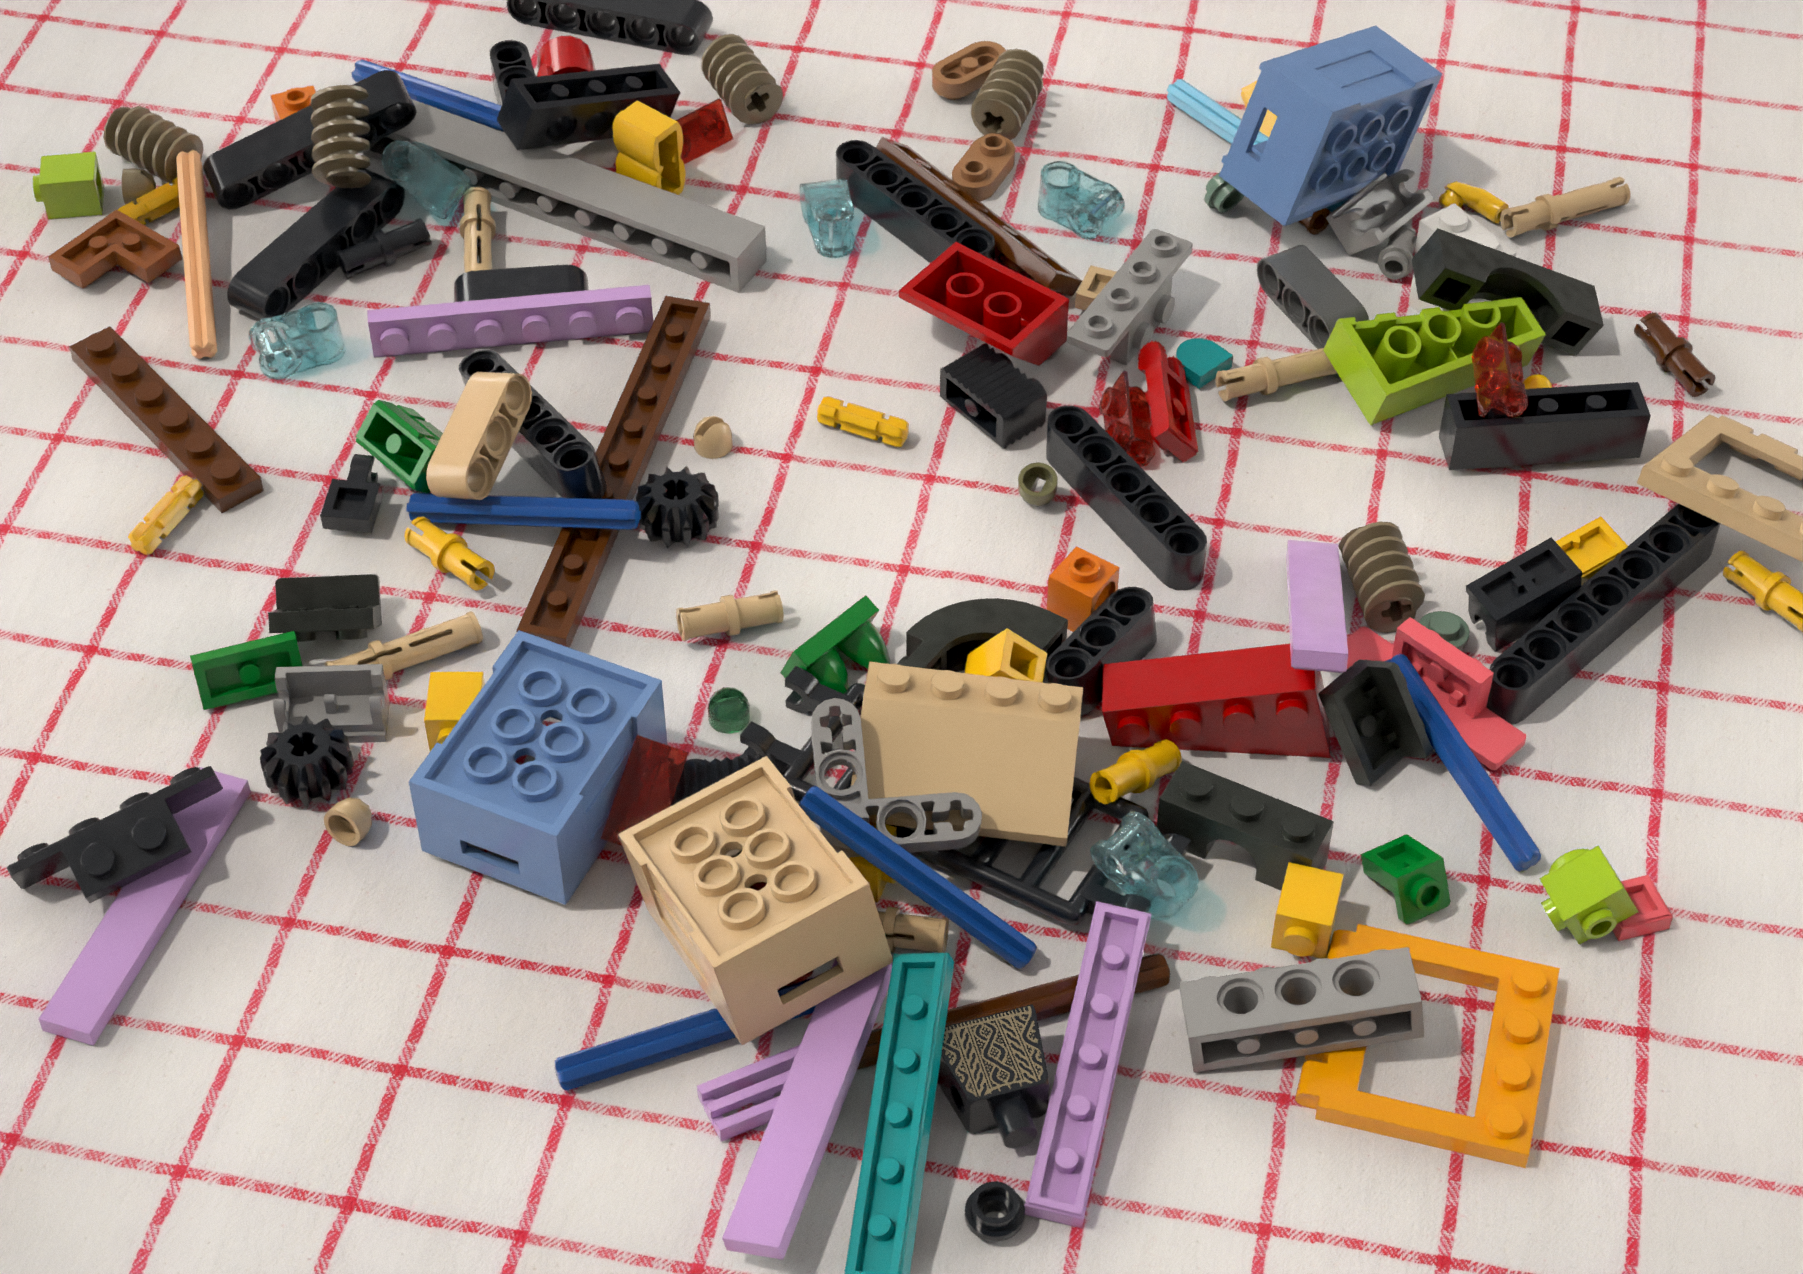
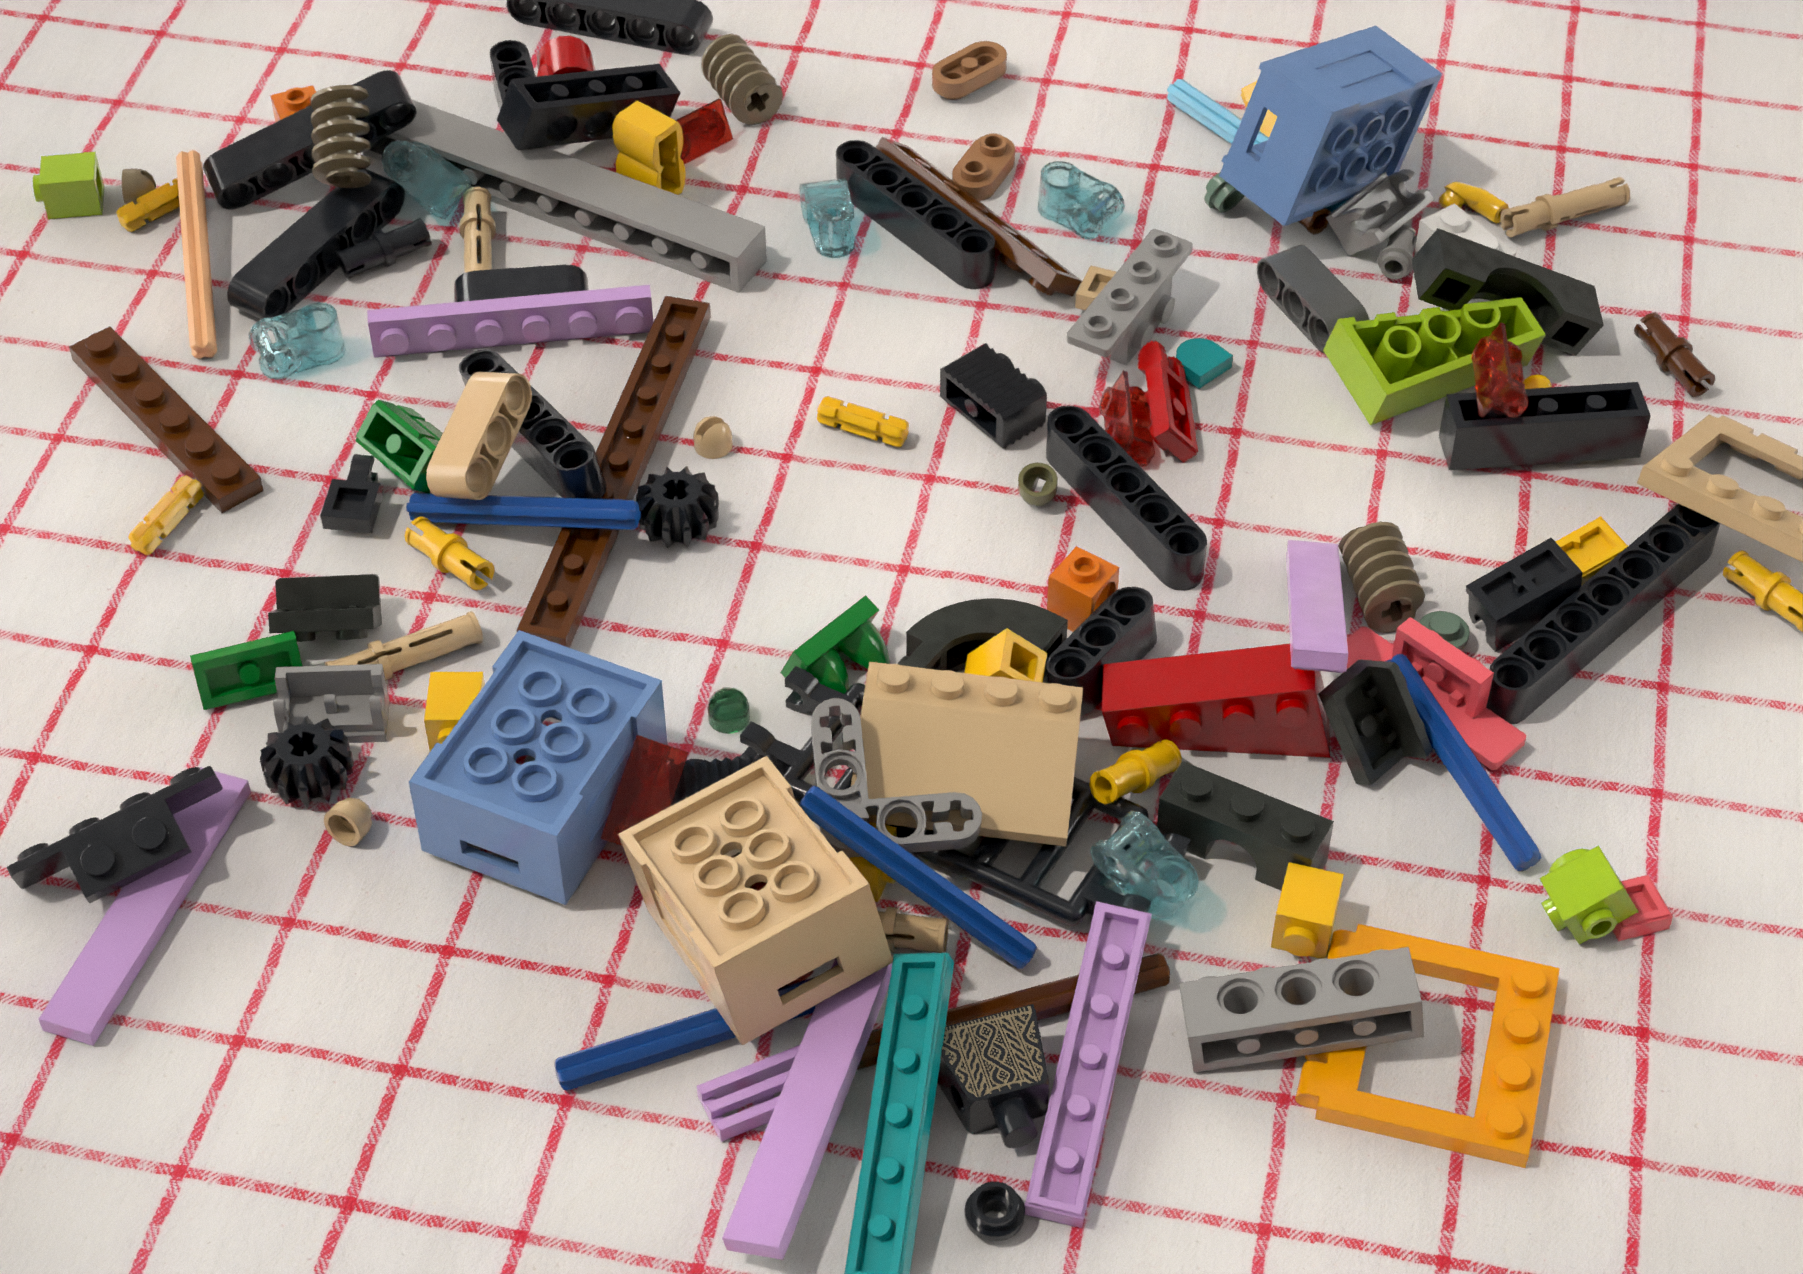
dark orange plate [48,209,182,289] -> none
dark tan piece [103,106,203,184] -> none
blue axle [351,59,504,132] -> none
tan pin [676,590,784,641] -> none
red slope [899,242,1069,366] -> none
dark tan piece [971,49,1044,140] -> none
tan pin [1216,348,1337,401] -> none
green bracket [1361,834,1450,924] -> none

